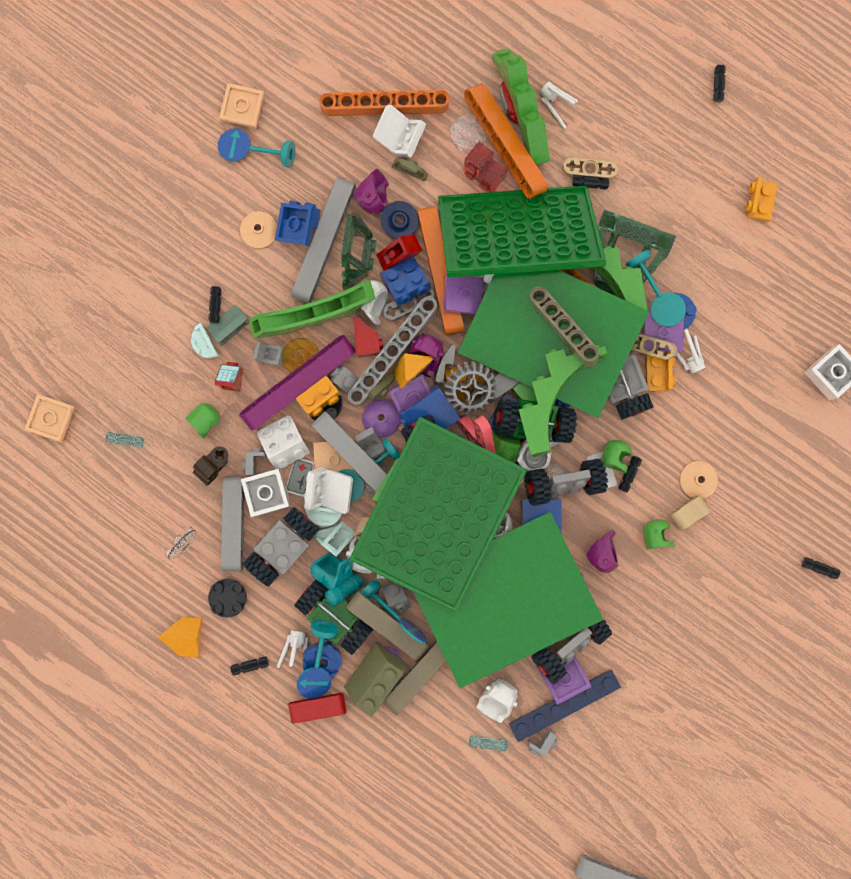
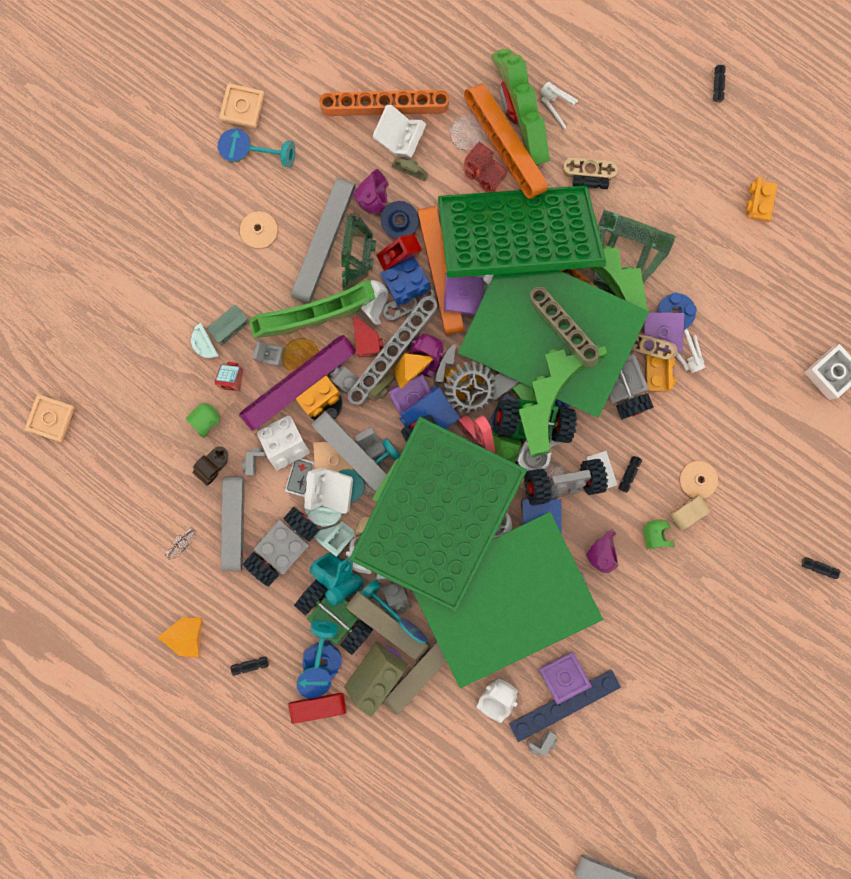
clear light blue axle [106,432,144,448] -> none
black axle [208,286,221,323] -> none
black dish [208,579,247,618] -> none
white brick [241,469,291,517] -> none
blue plate [275,200,321,246] -> none
white plant [277,630,309,668] -> none
medium lavender dish [362,399,400,437] -> none
clear light blue axle [469,736,508,752] -> none
black plate [531,620,612,684] -> none
bright green helmet [601,440,632,473] -> none
teal piece [625,250,686,327] -> none

